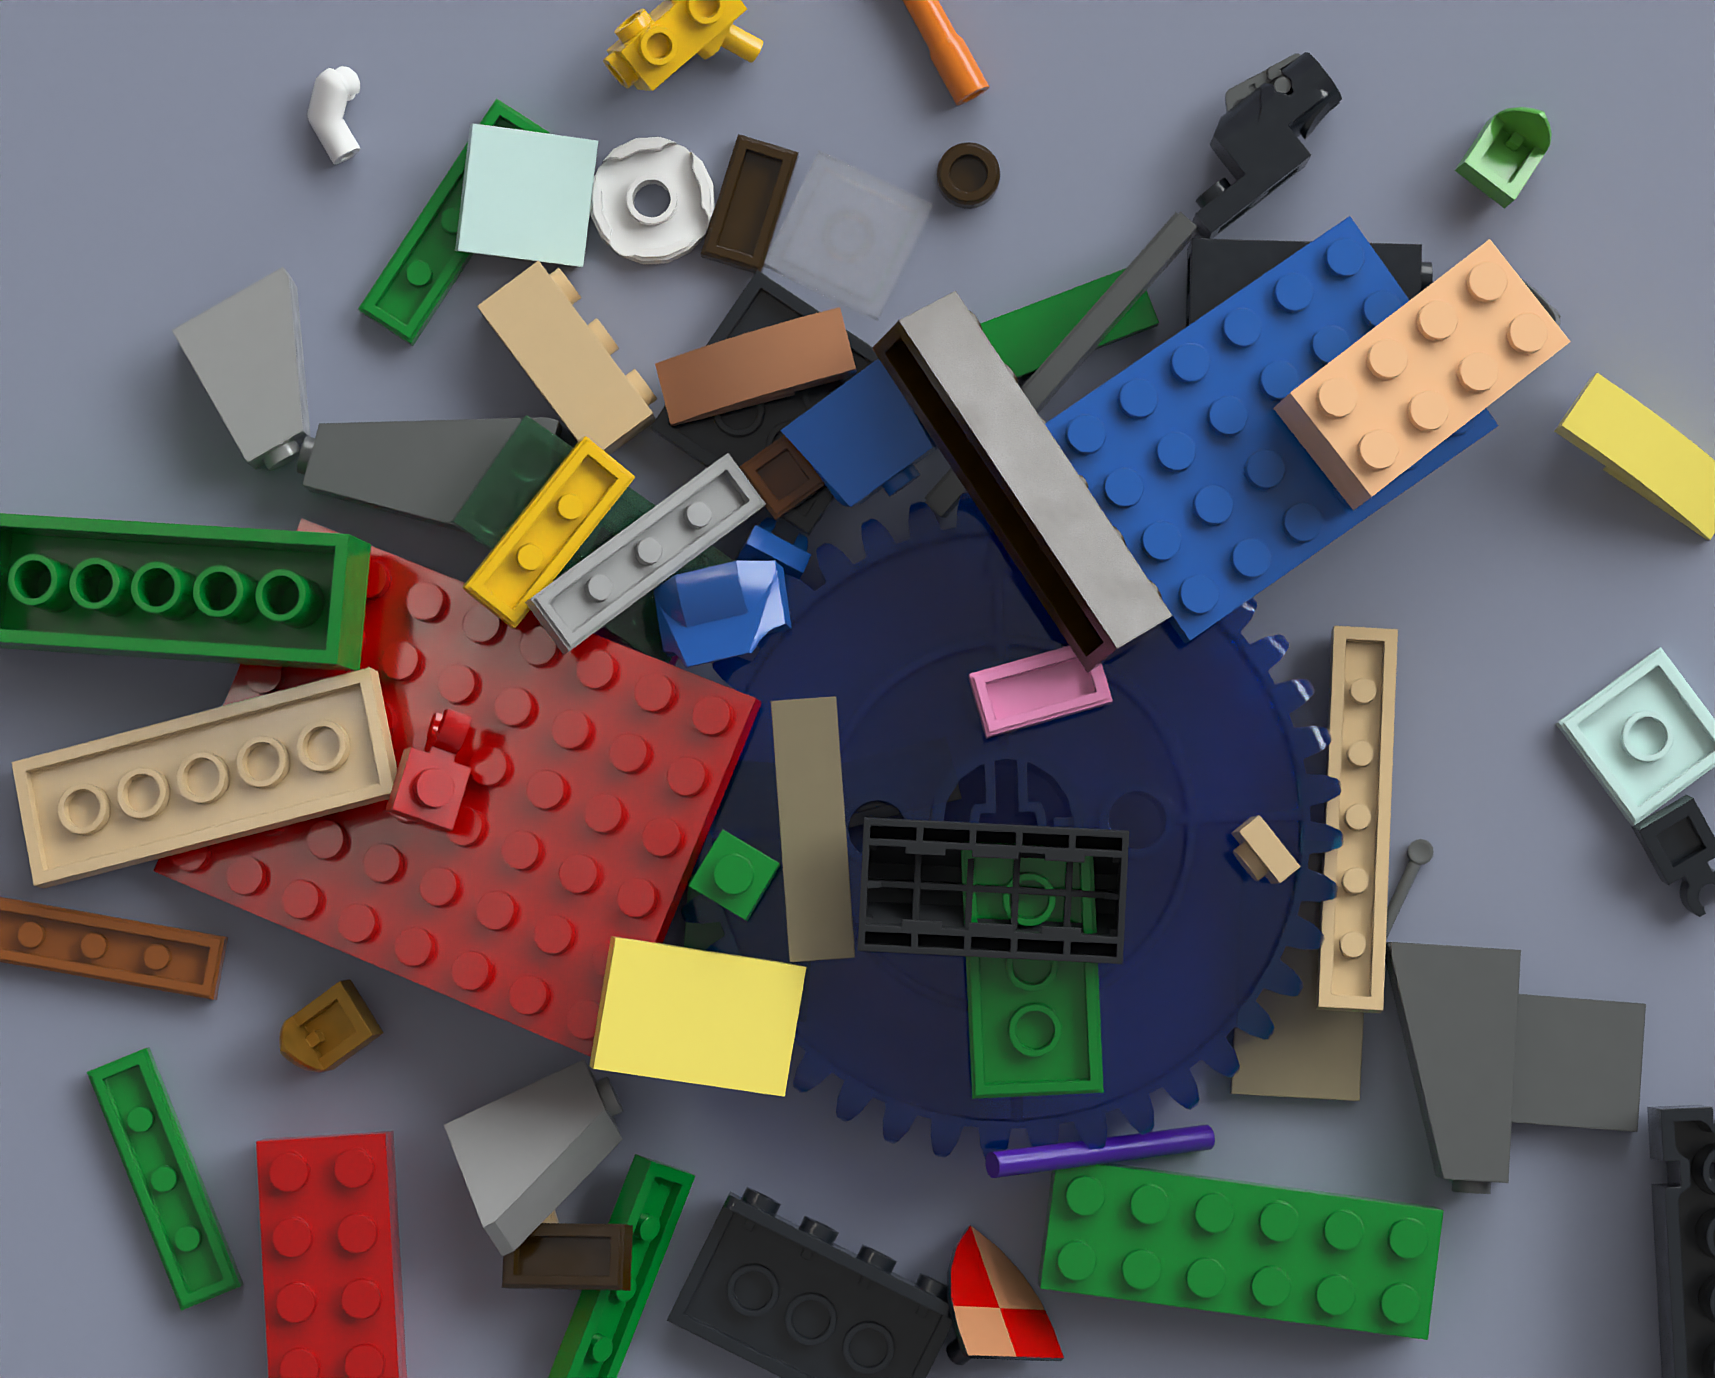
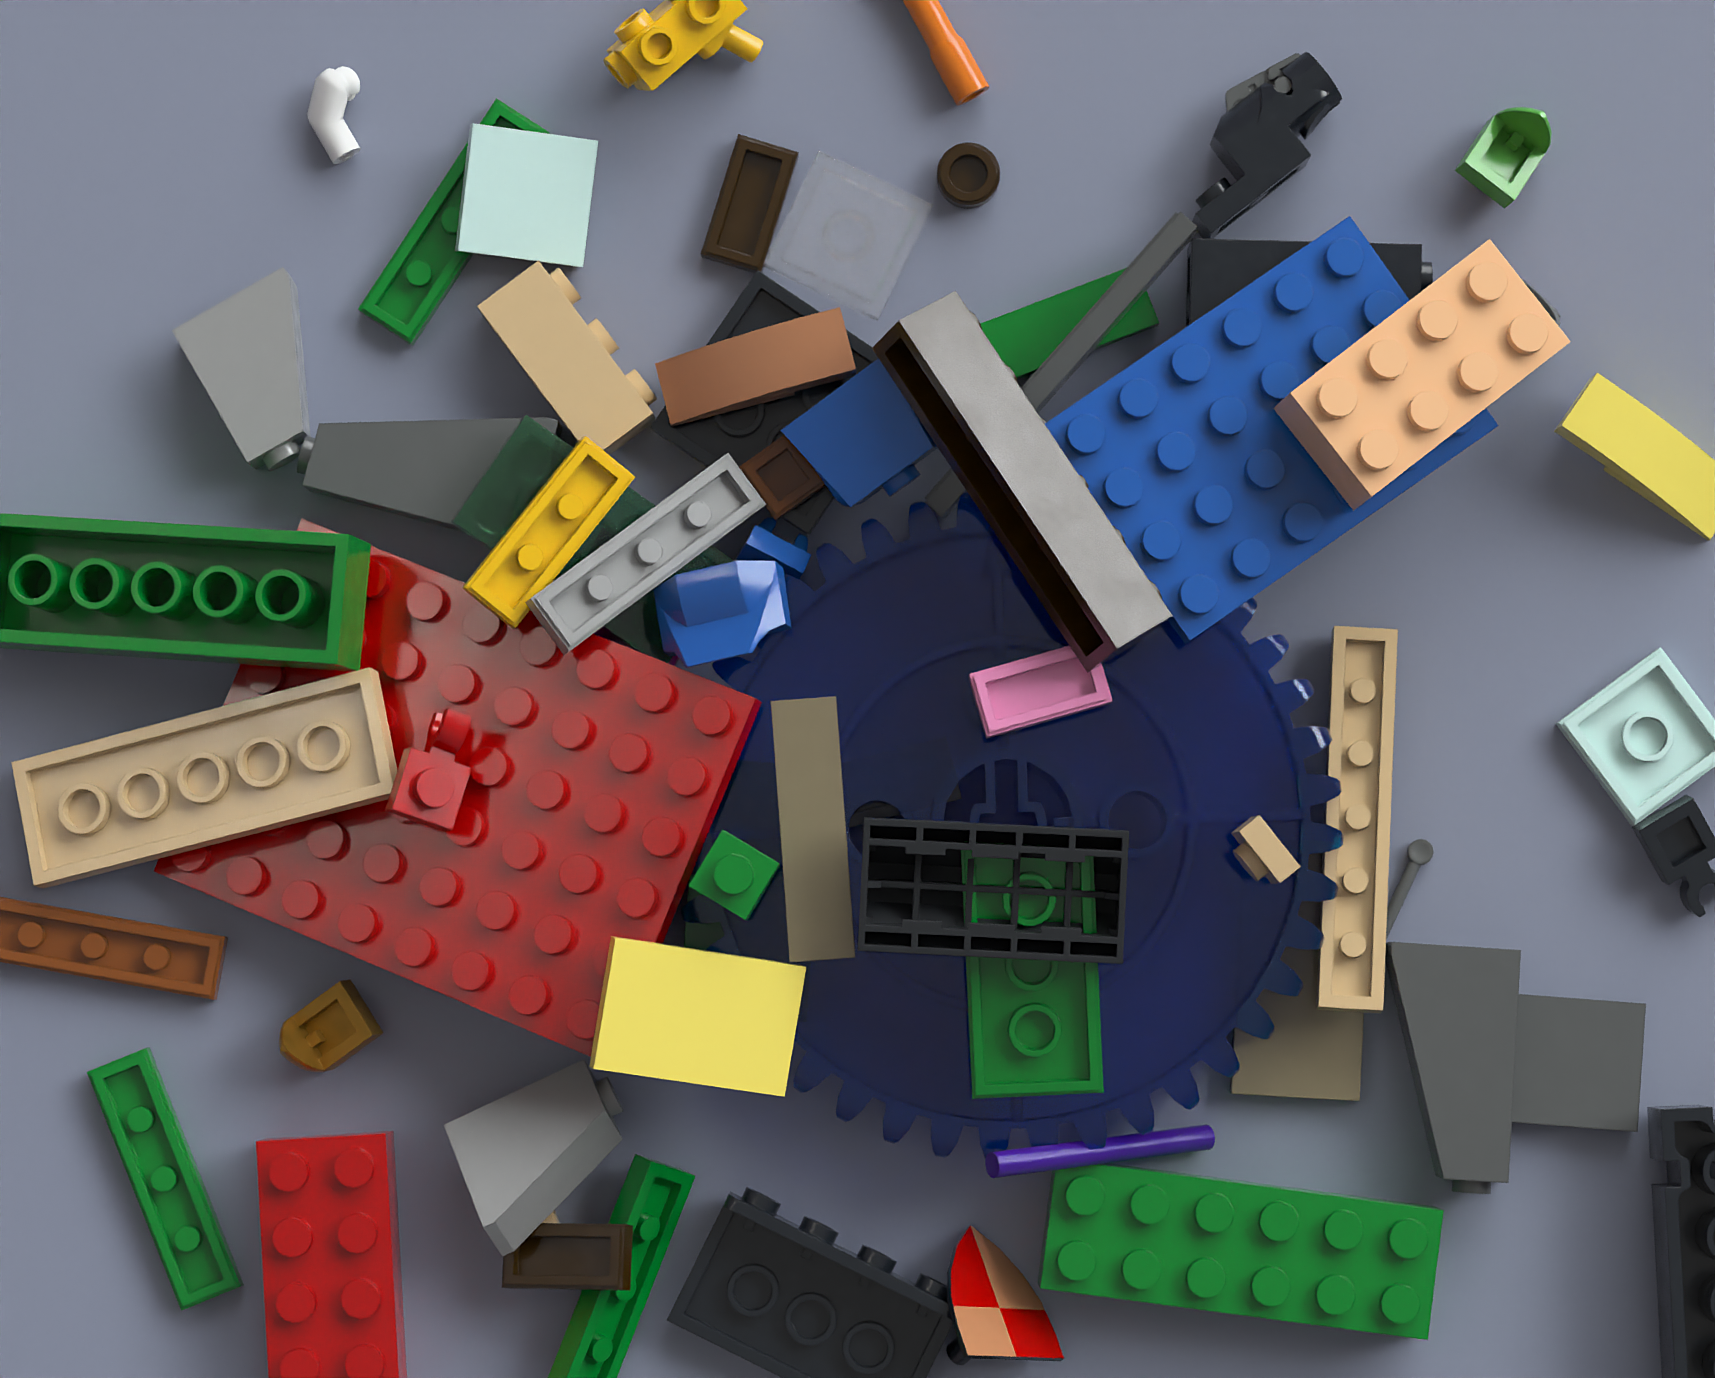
white tile [590,137,715,265] -> none

